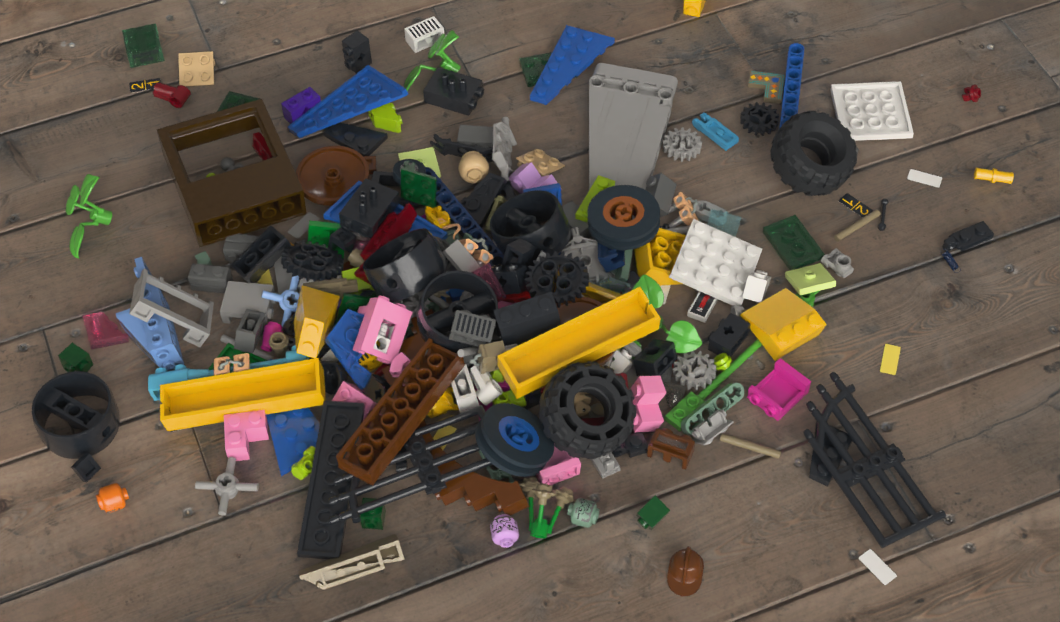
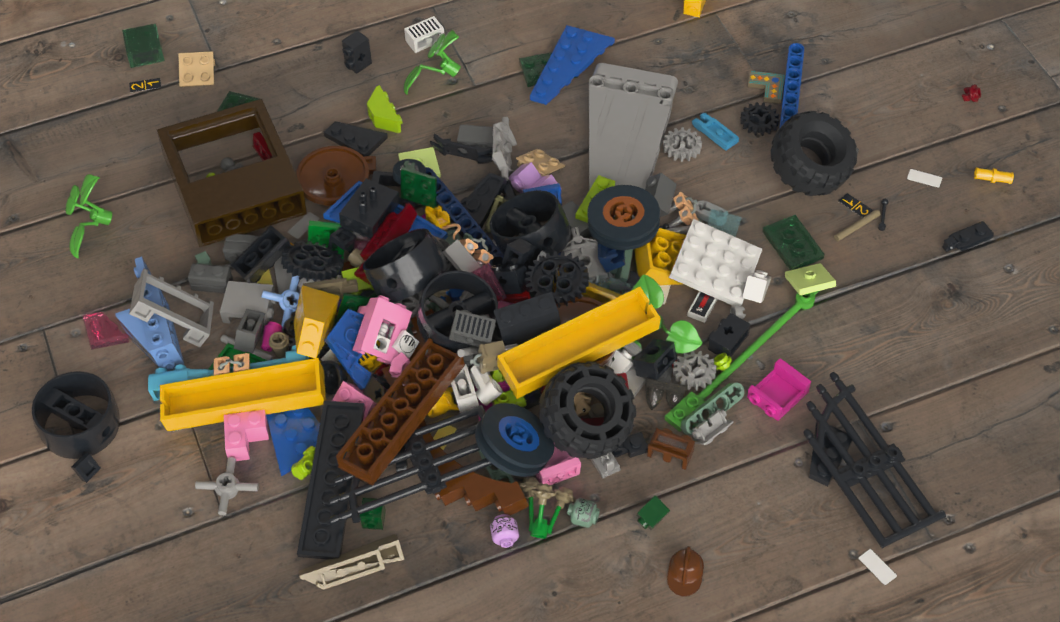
dark green brick [58,342,93,373] -> none
orange head [96,483,129,513] -> none
dark red piece [153,82,191,108] -> none
dark purple brick [281,87,321,124] -> none
blue wing [288,65,408,138] -> none
black piece [423,67,484,116] -> none
tan piece [458,151,489,184] -> none
bright pink brick [629,376,666,433] -> none
dark tan bar [720,433,782,459] -> none
yellow slope [740,288,827,361] -> none
light grey plate [821,248,854,278] -> none
white plate [830,81,914,141] -> none
light yellow sticker [880,344,901,375] -> none
dark blue piece [940,249,961,273] -> none
none -> white tile [392,330,419,358]

